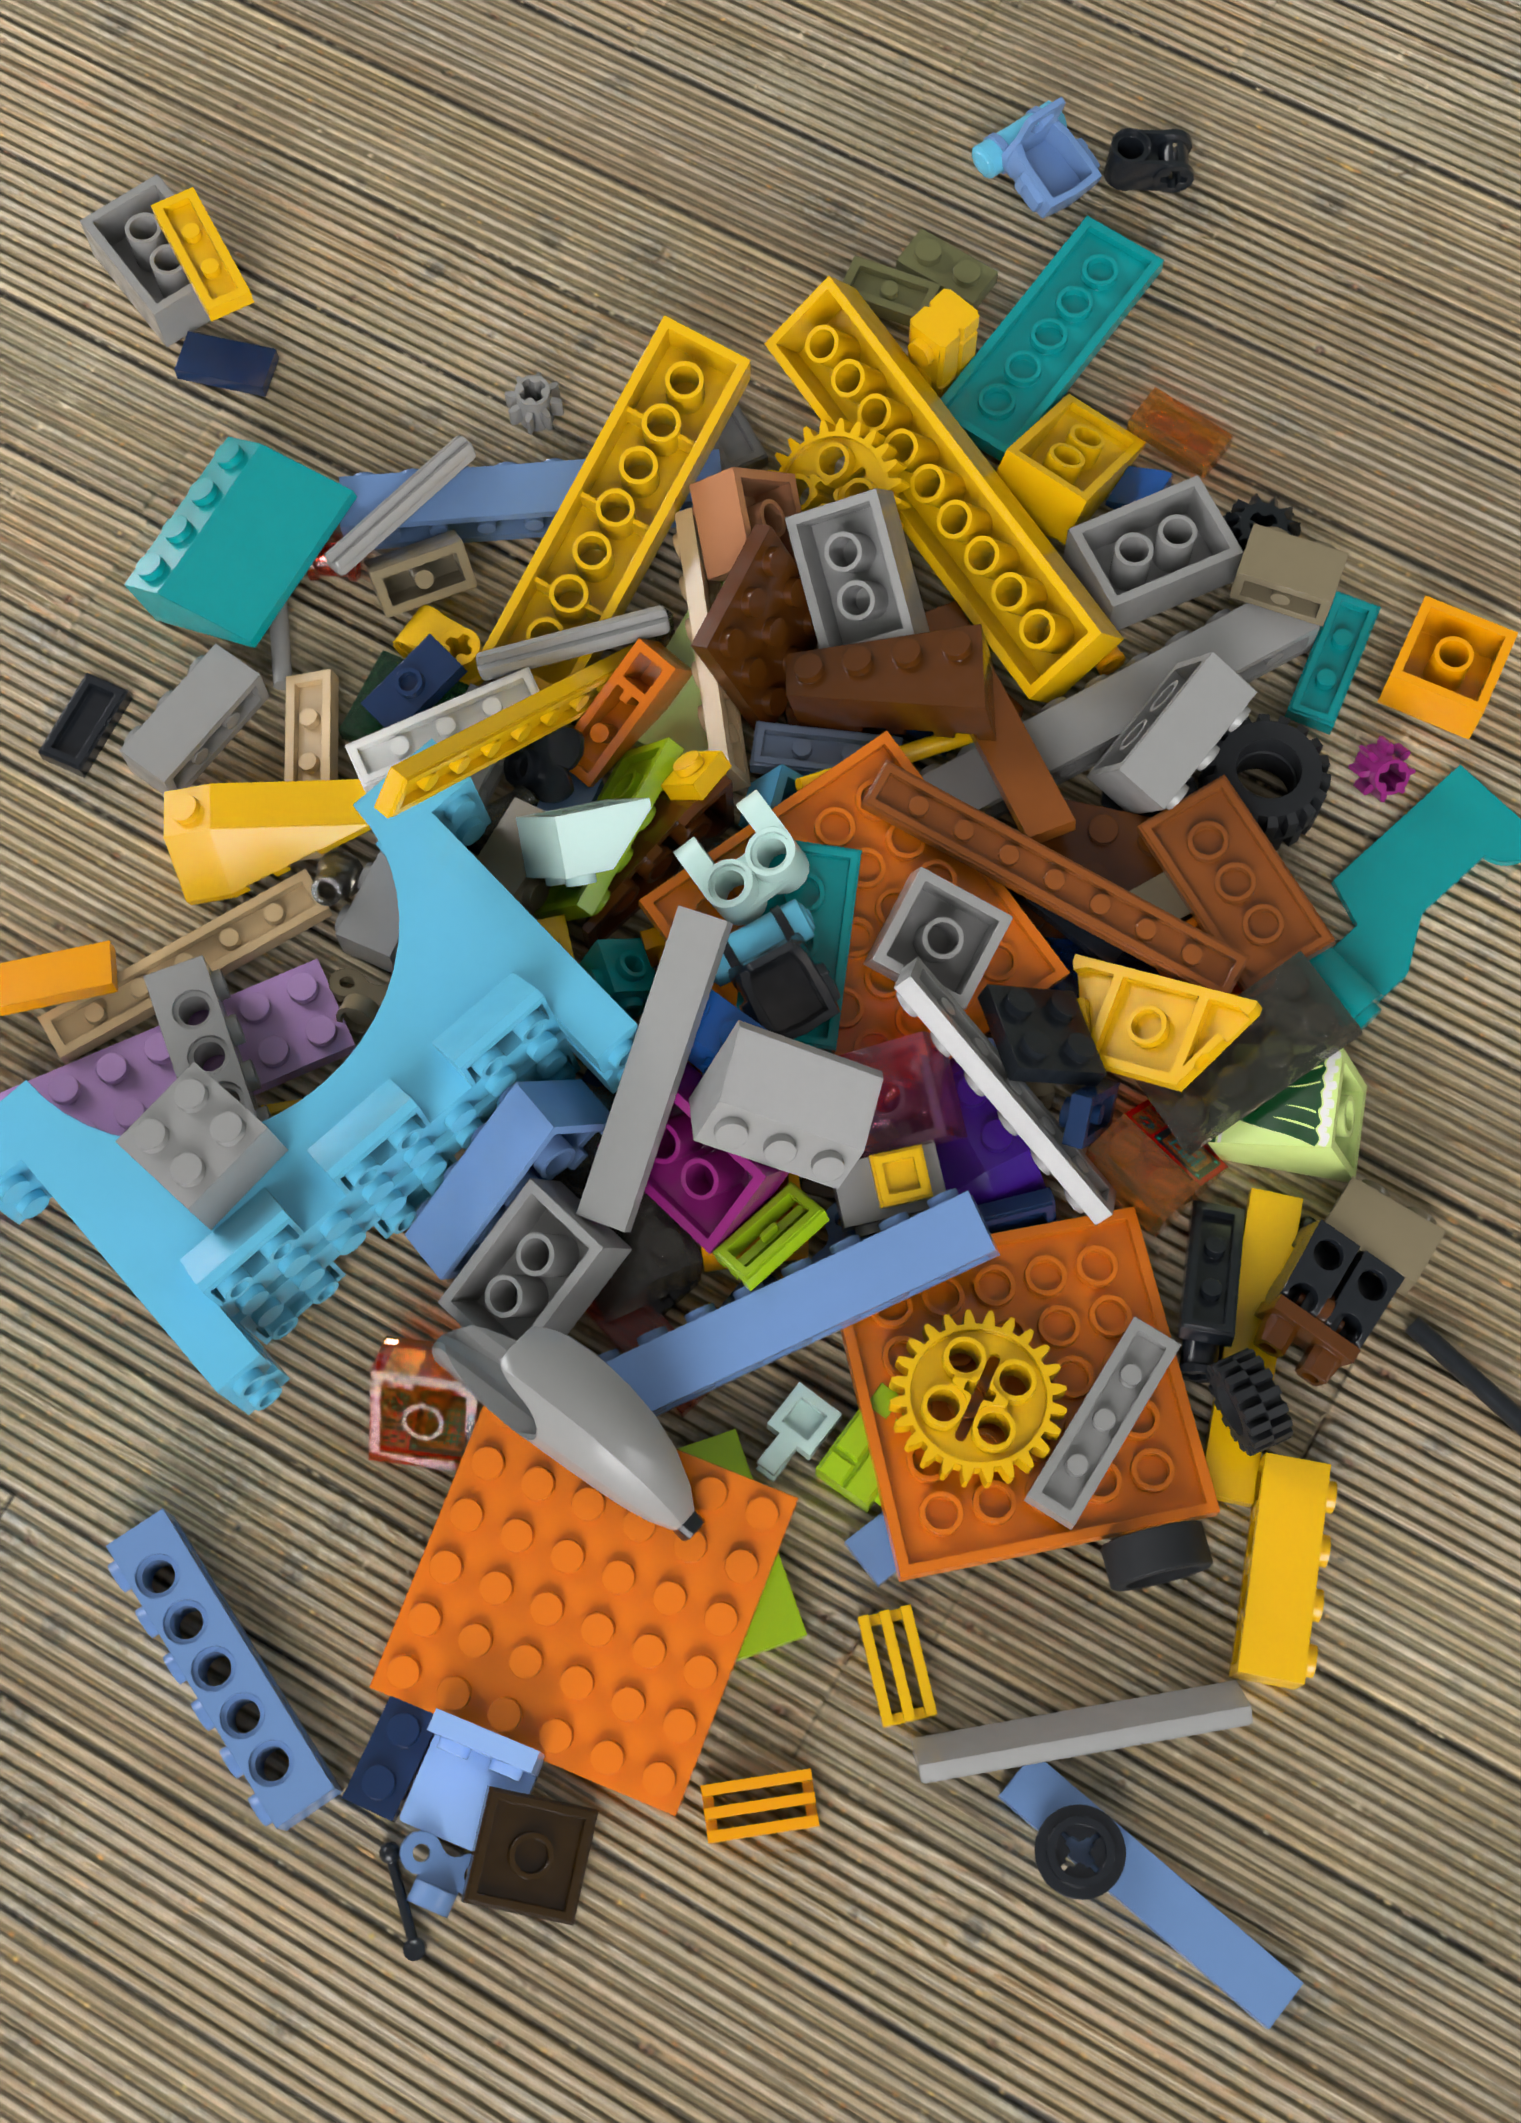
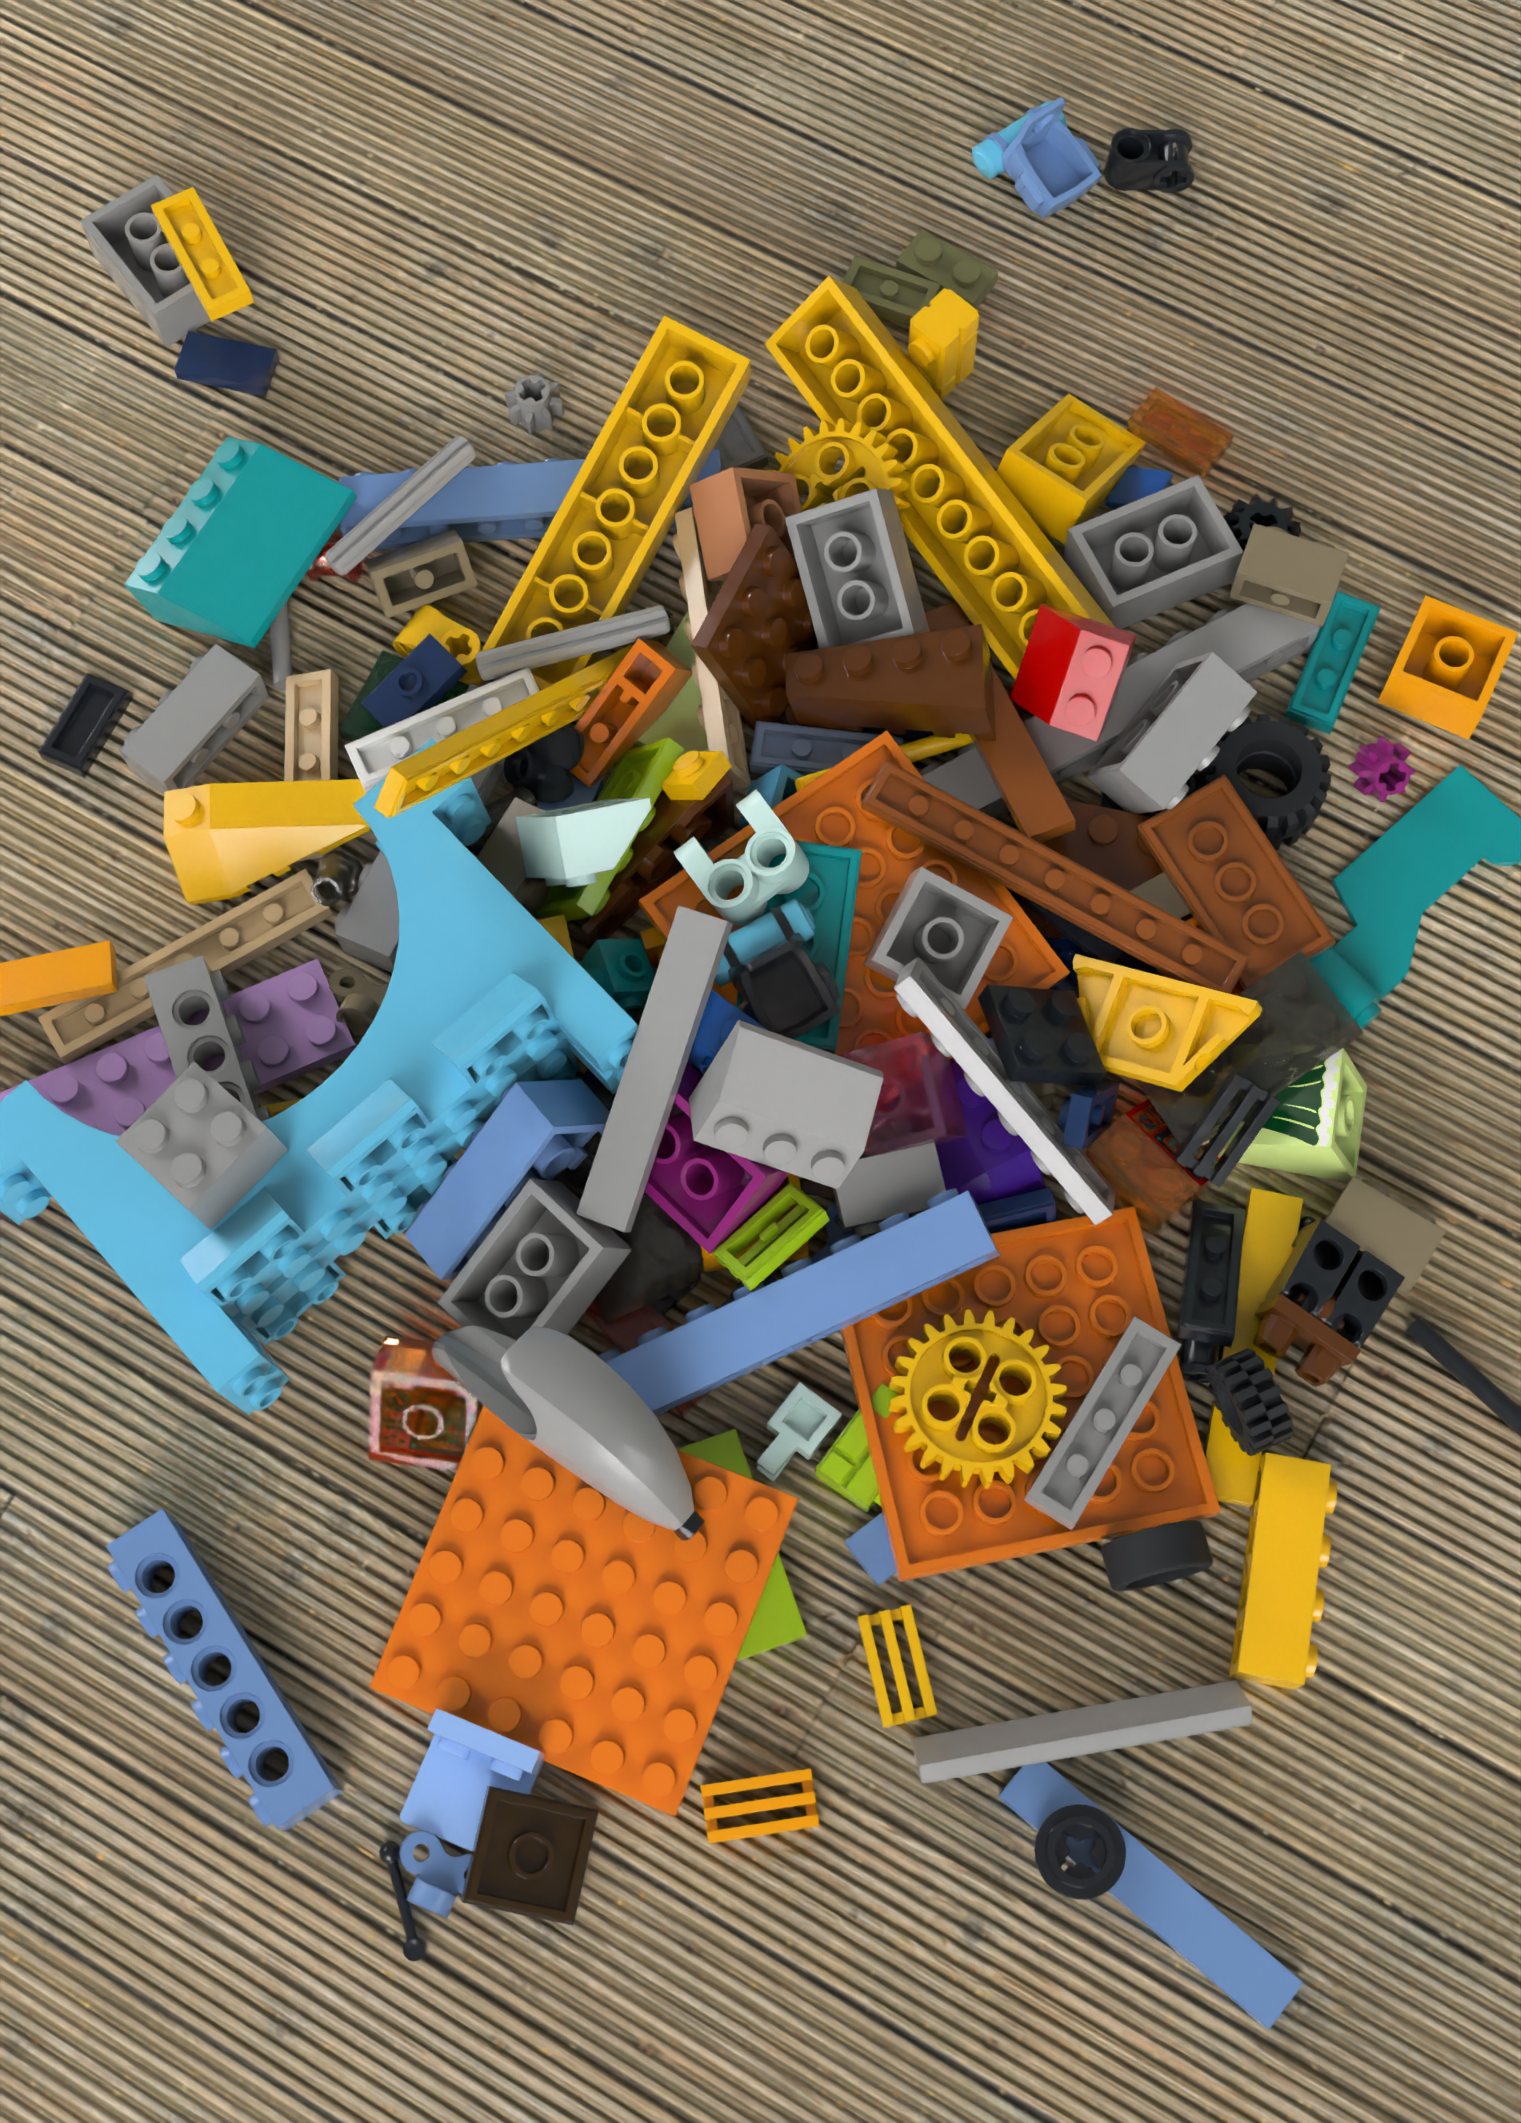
dark blue plate [342,1696,434,1822] -> none
yellow tile [868,1144,933,1209] -> none
teal plate [940,215,1164,461] -> none
none -> red slope [1010,603,1137,741]
none -> black tile [1173,1070,1280,1188]

